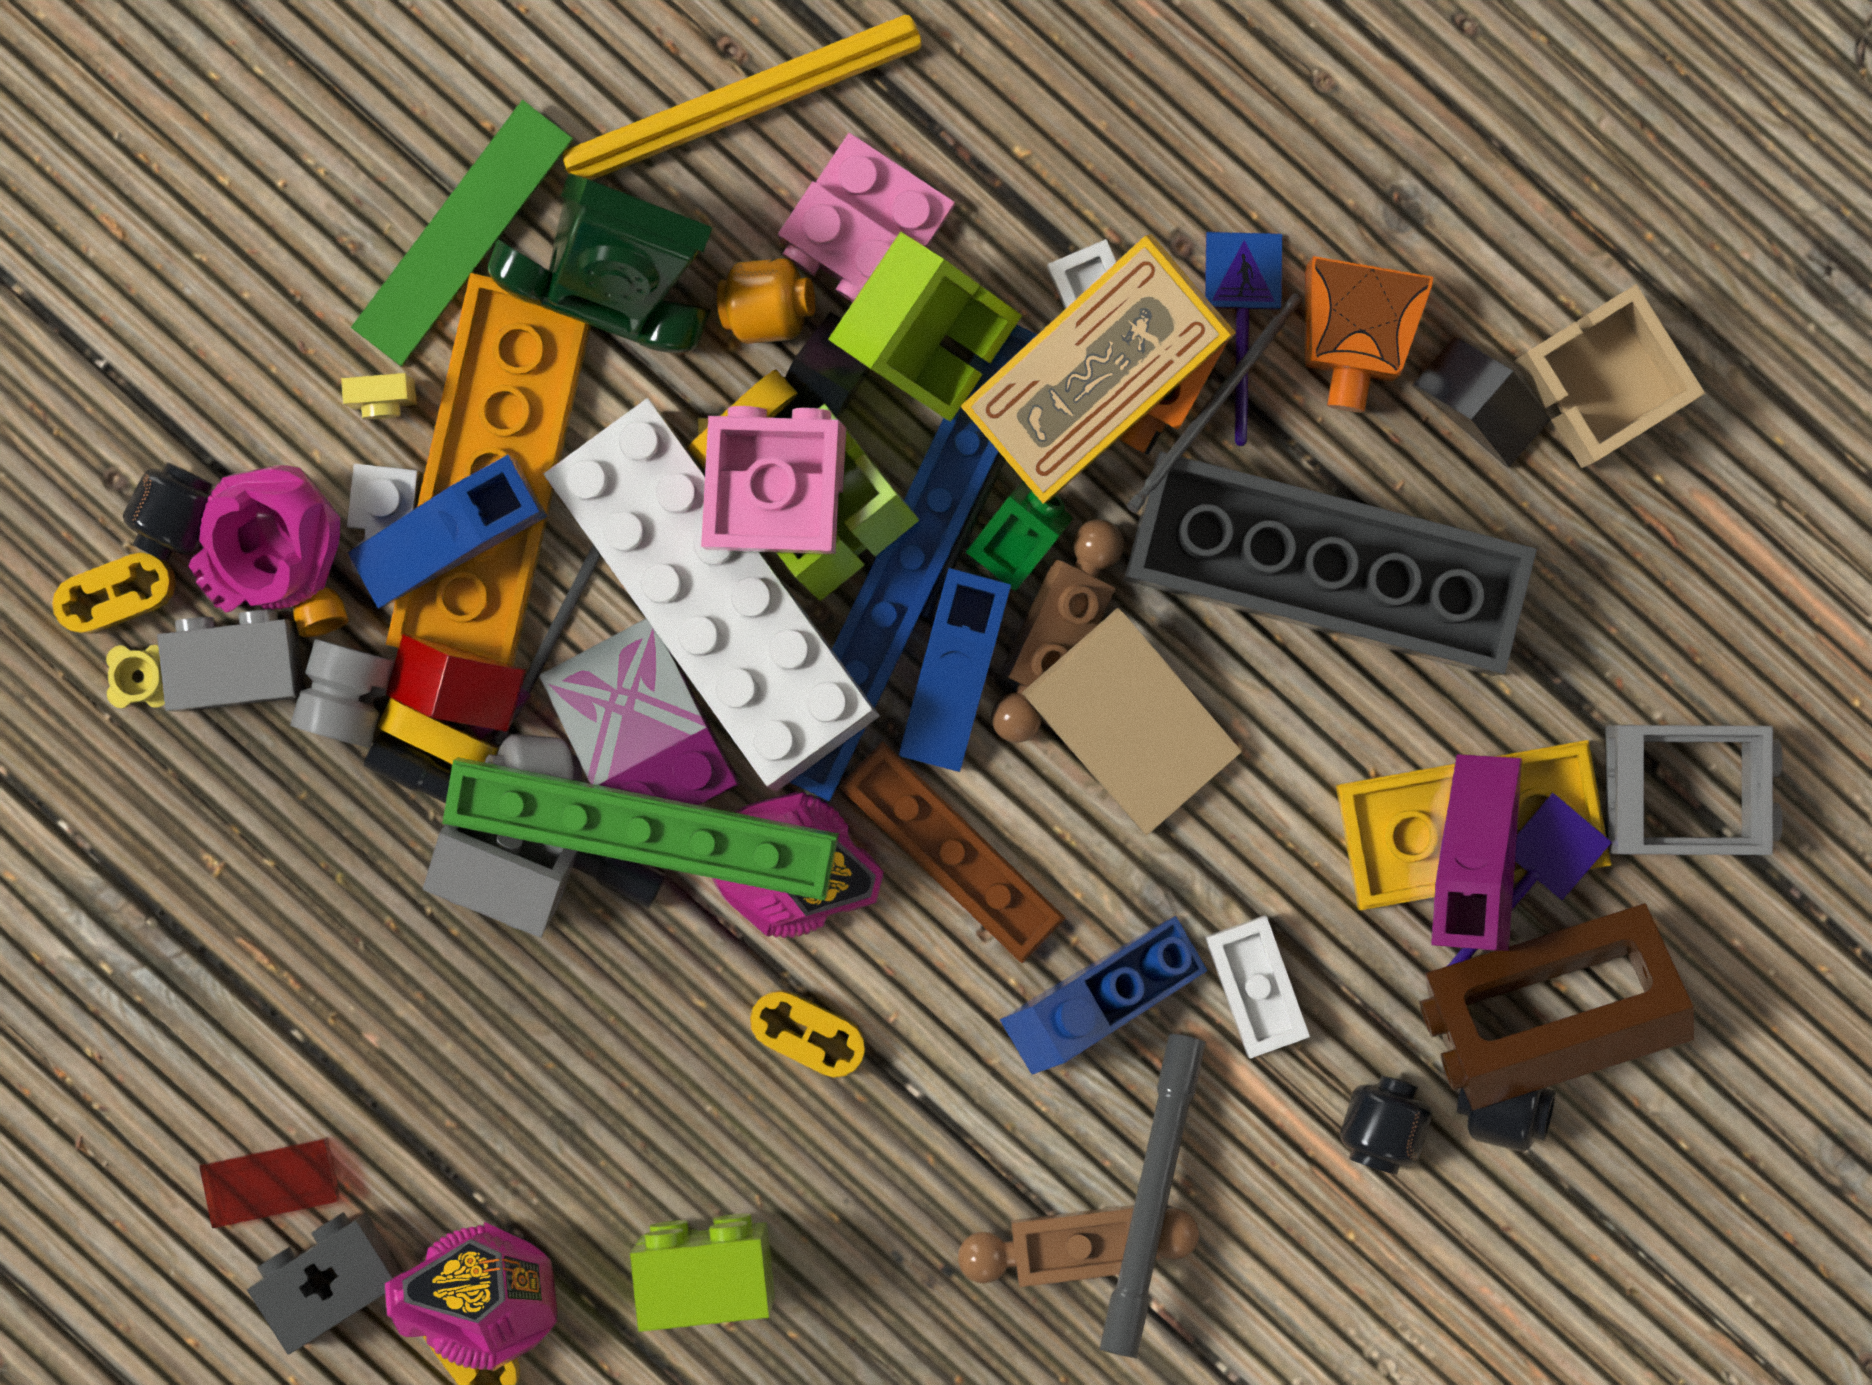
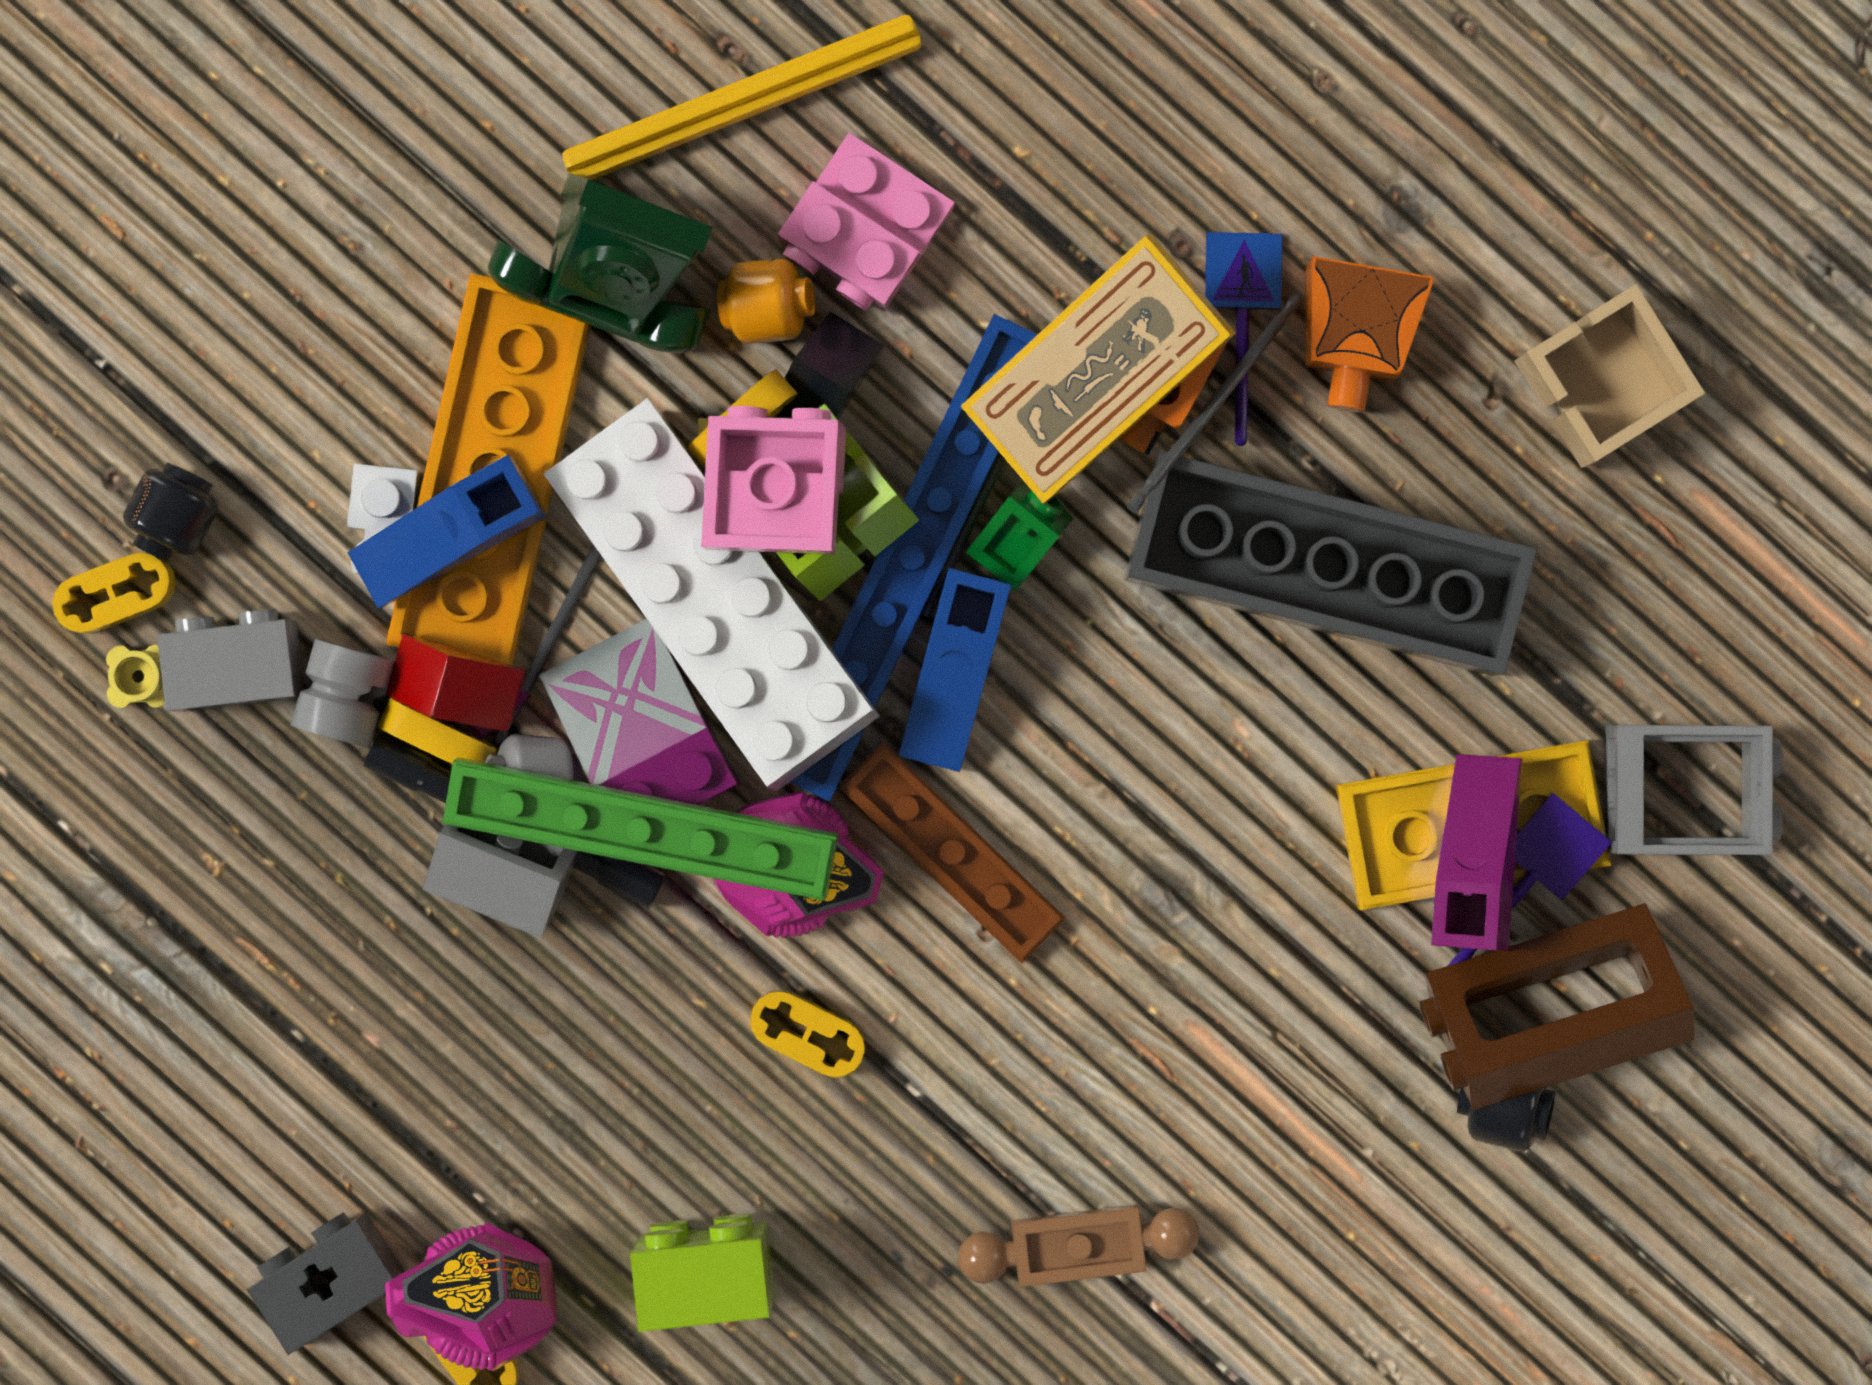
dark pink helmet [188,465,341,613] -> none
clear red tile [199,1137,341,1228] -> none
light orange hinge [293,587,349,637] -> none
light yellow plate [341,373,417,420] -> none
bright green piece [351,100,574,366] -> none
lime piece [828,231,1023,422] -> none
medium nougat plate [991,519,1124,743] -> none
blue slope [1000,916,1208,1075] -> none
tan tile [1022,608,1242,836] -> none
white plate [1047,239,1116,309] -> none
dark grey piece [1099,1034,1206,1359] -> none
white plate [1205,915,1310,1059] -> none
black head [1340,1075,1432,1175] -> none
black slope [1412,337,1551,468] -> none

